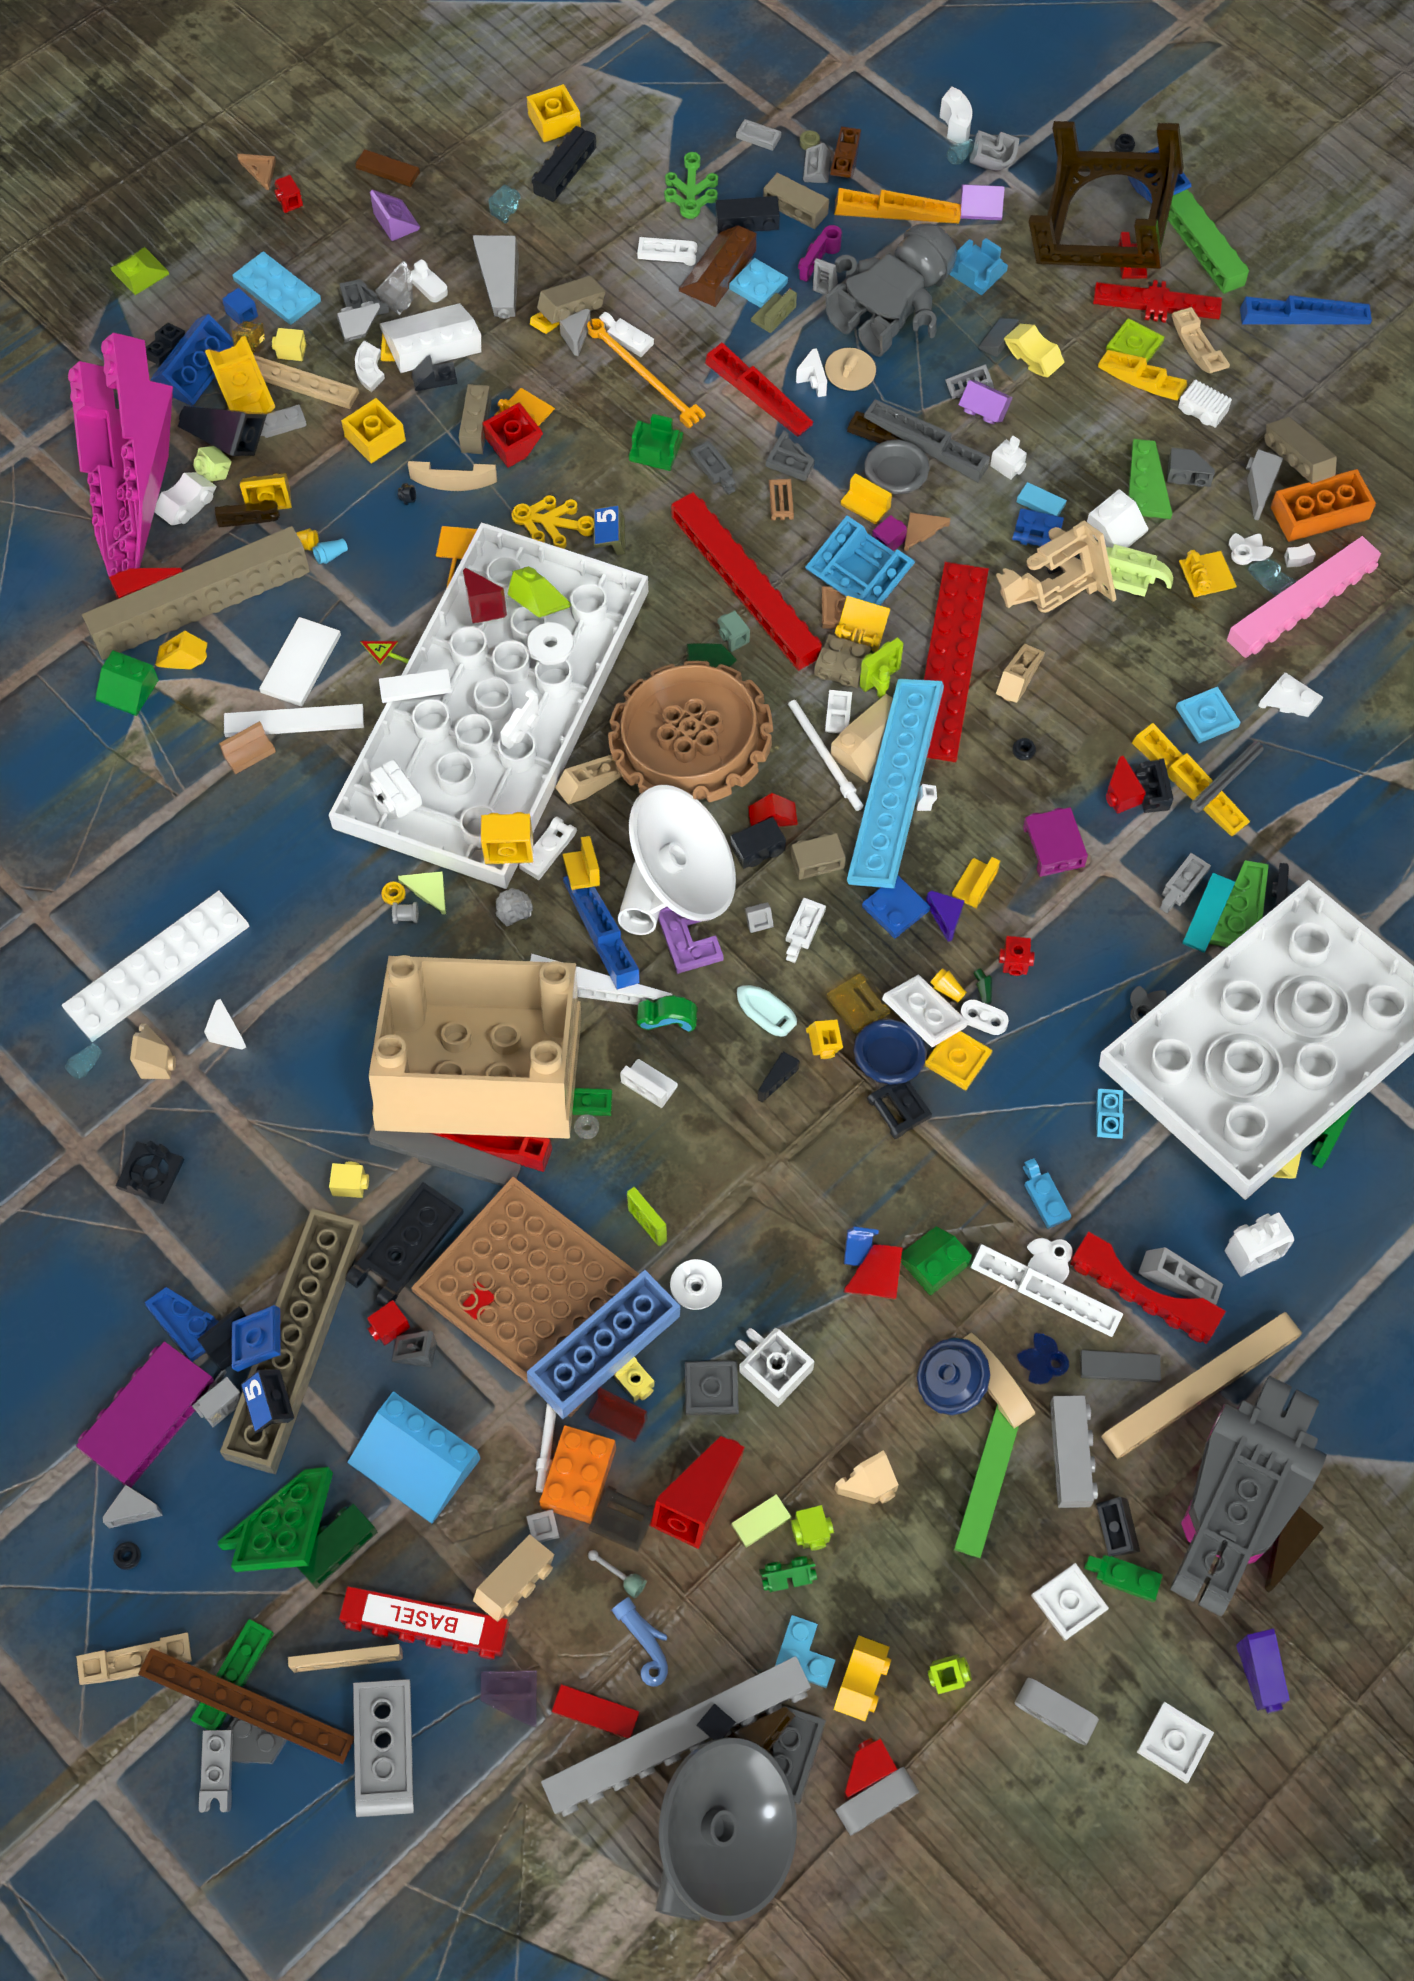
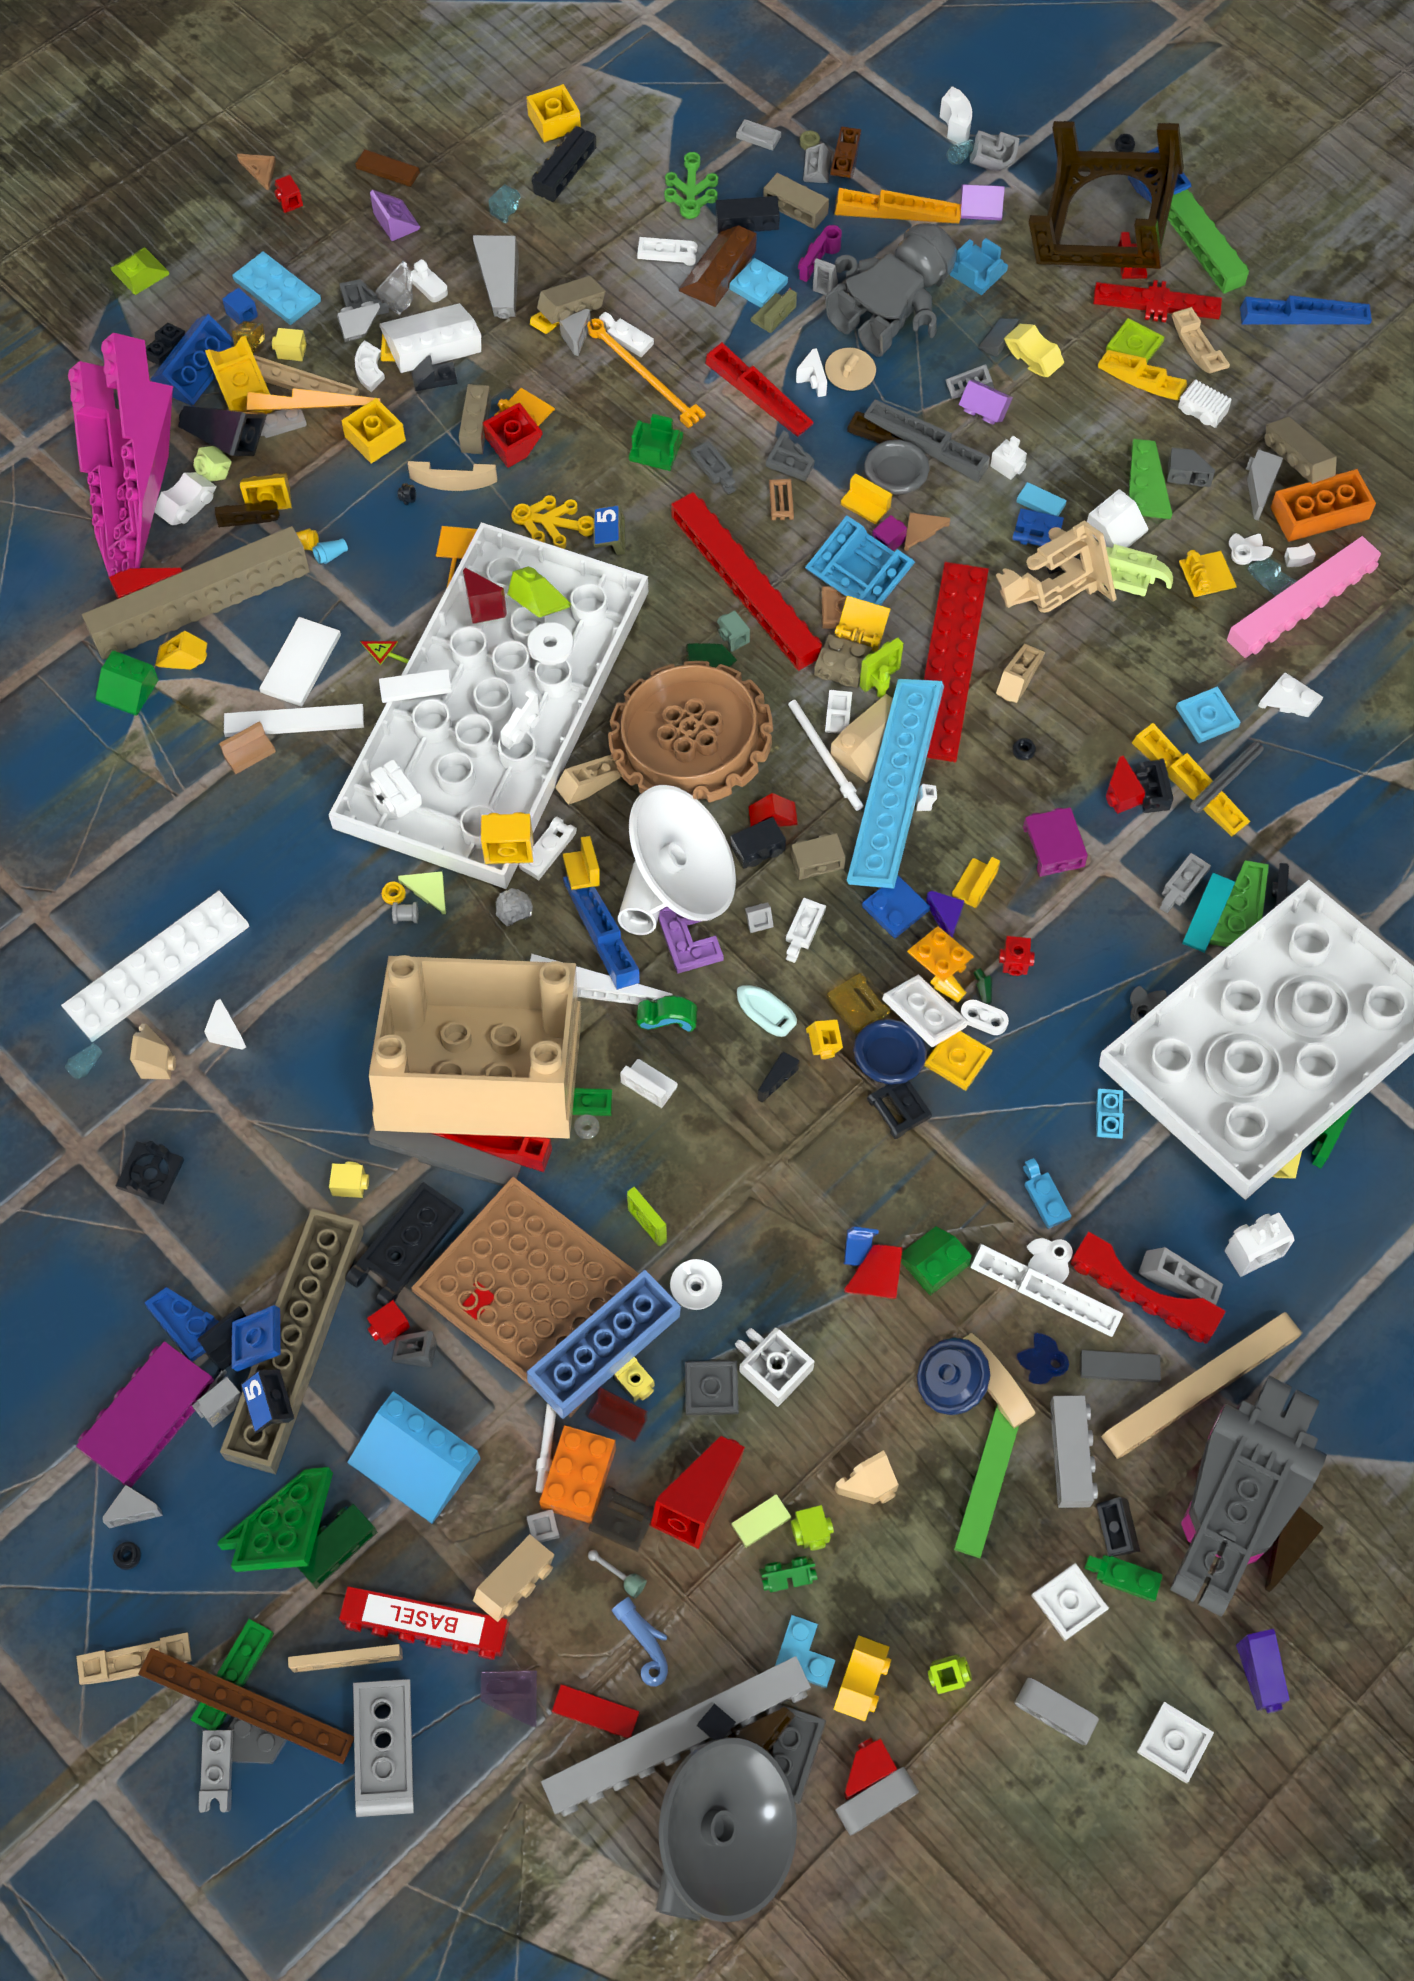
none -> light orange slope [246,388,380,411]
none -> light orange hinge [907,926,974,982]

